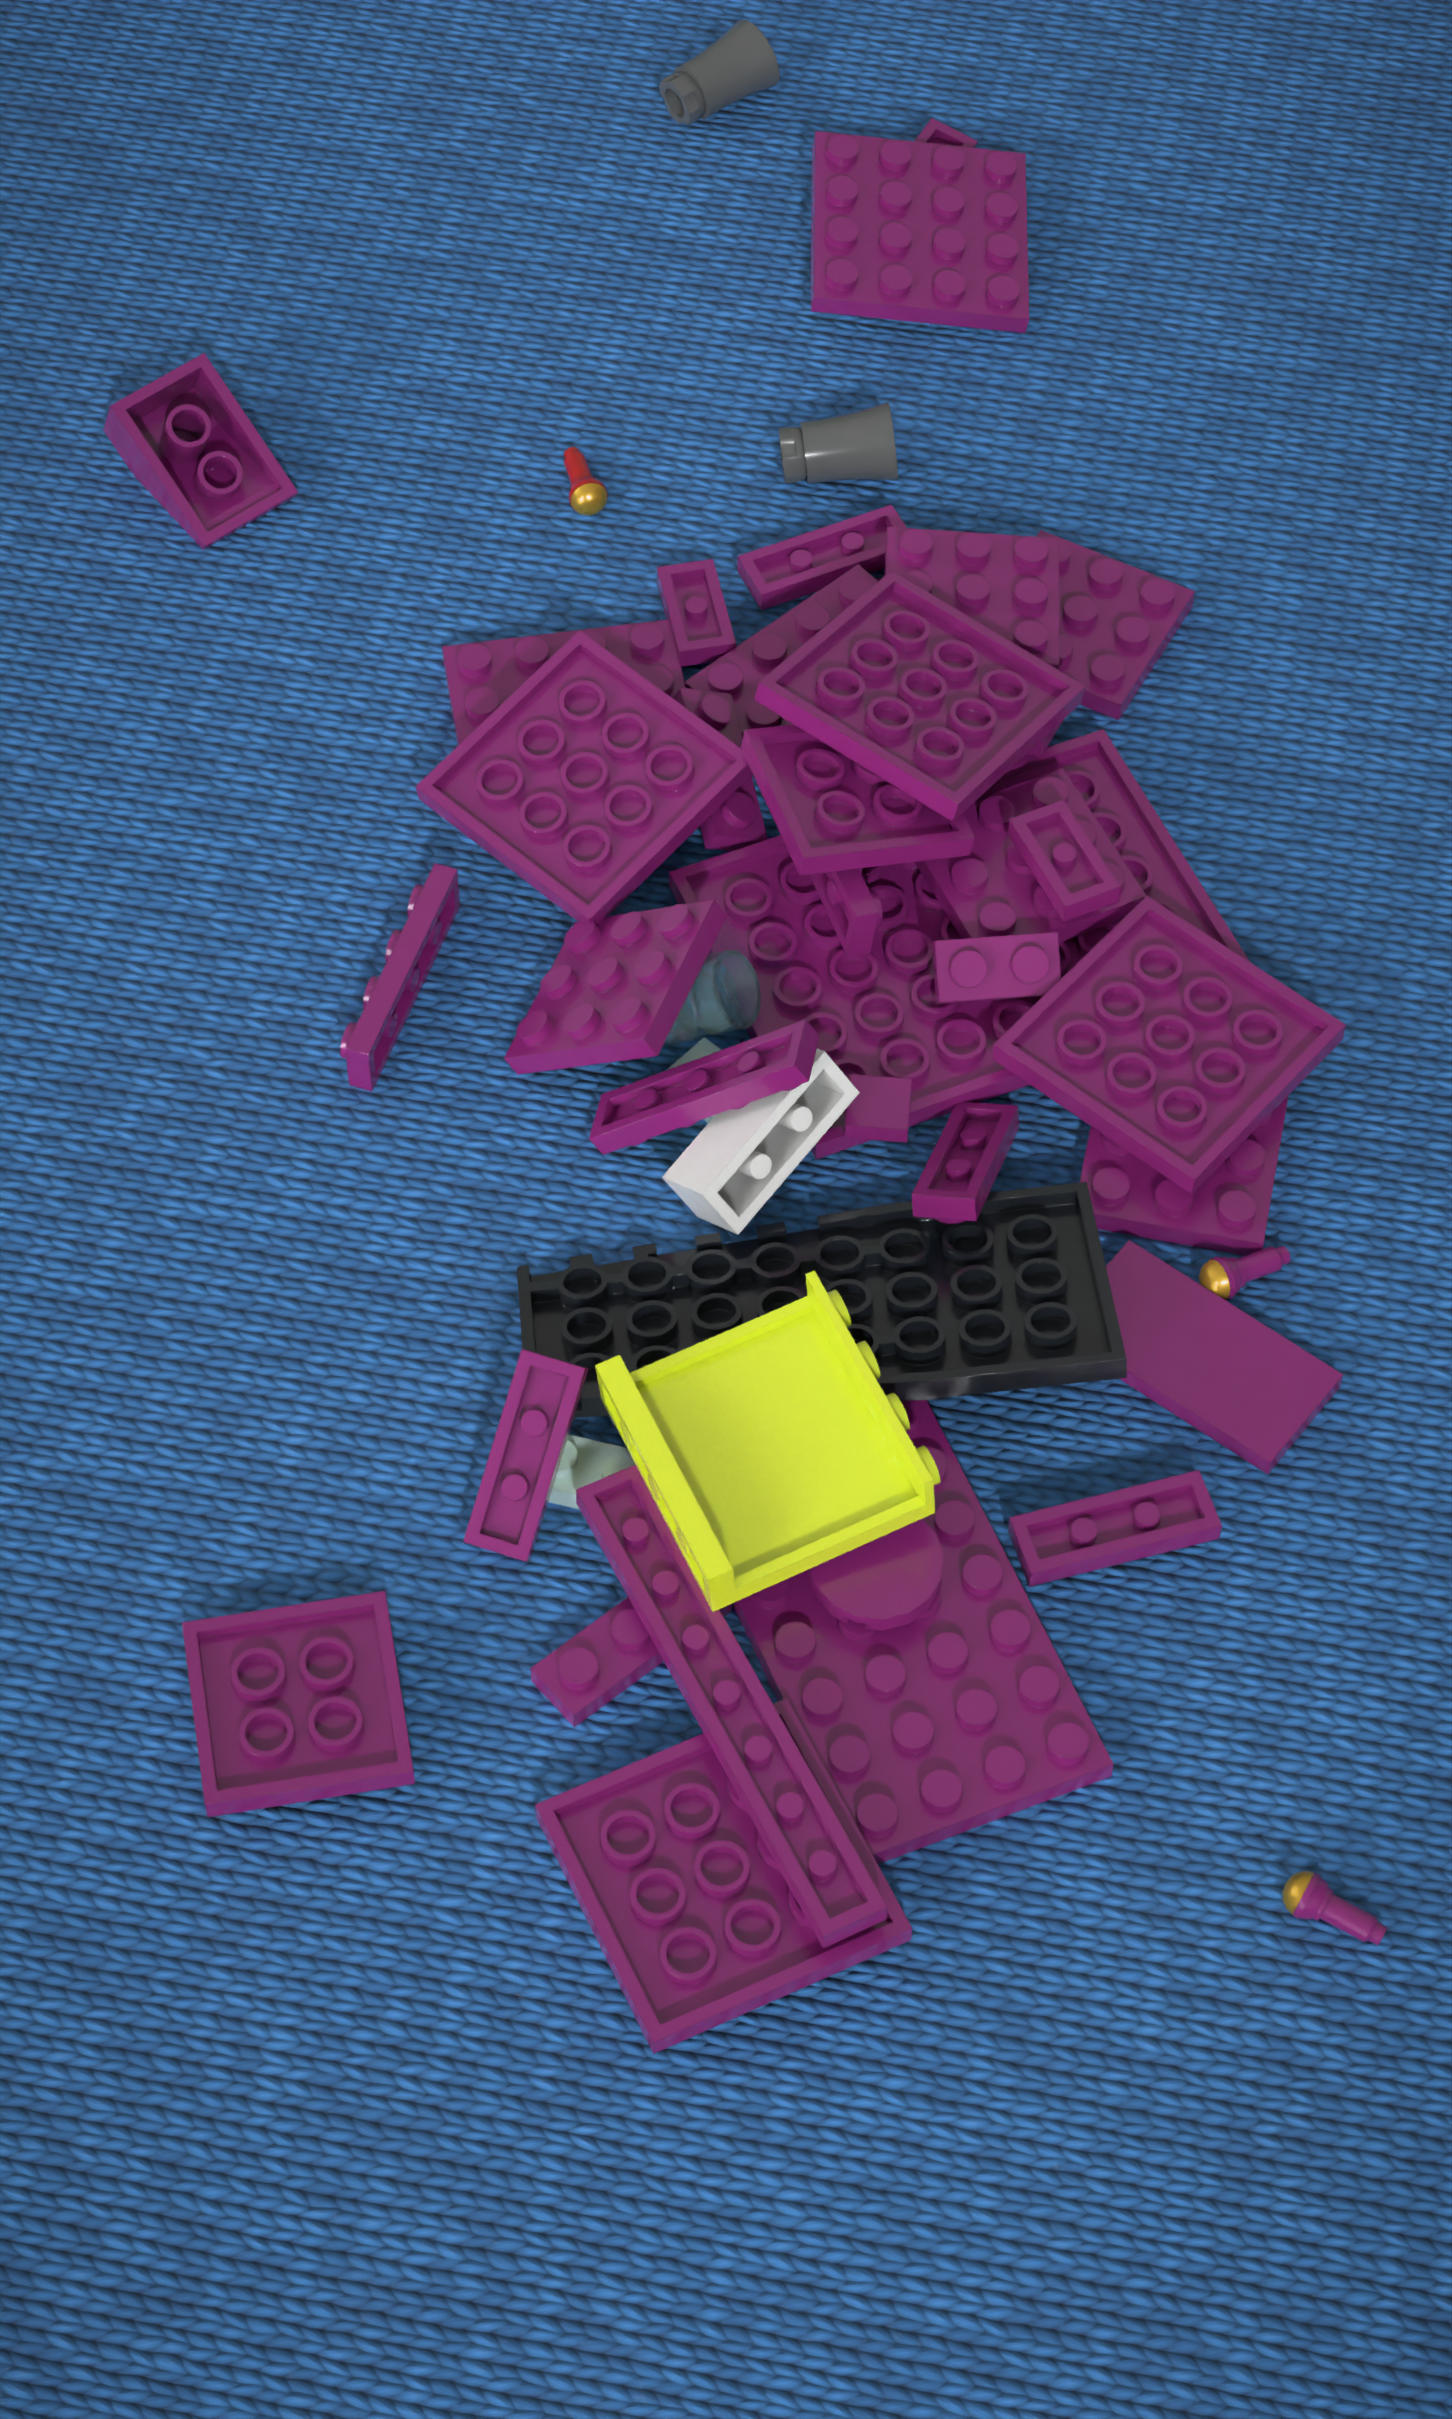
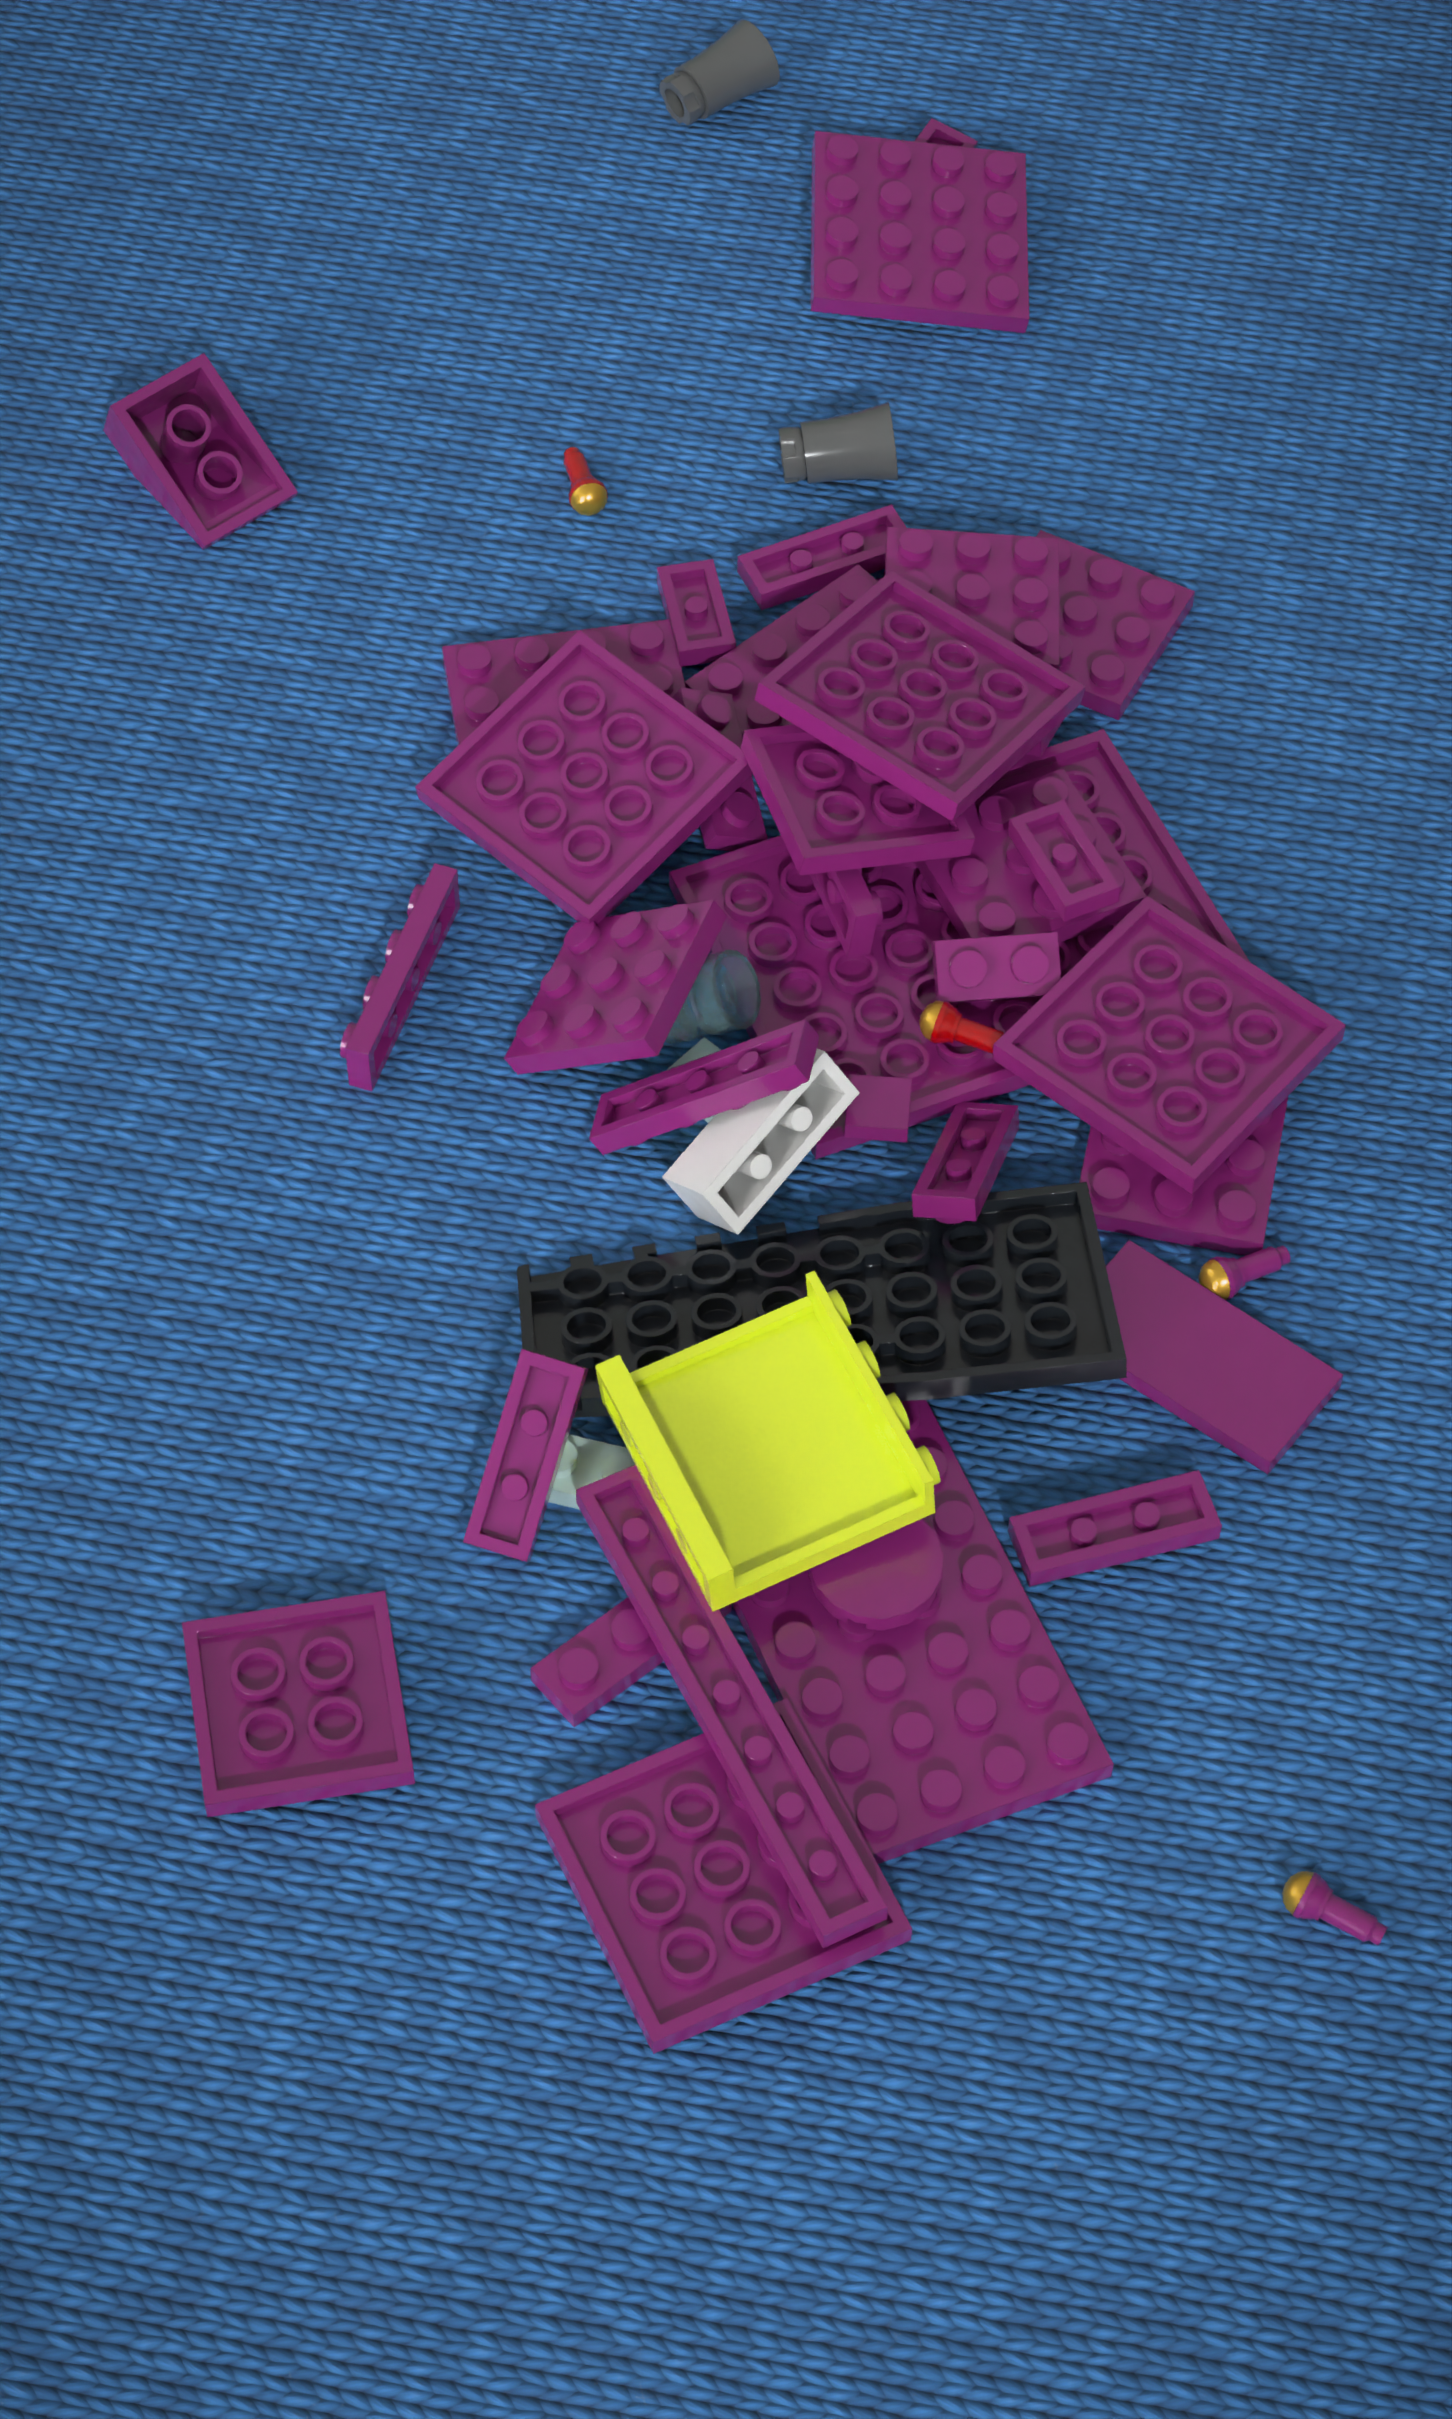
none -> red piece [919,1001,1004,1054]

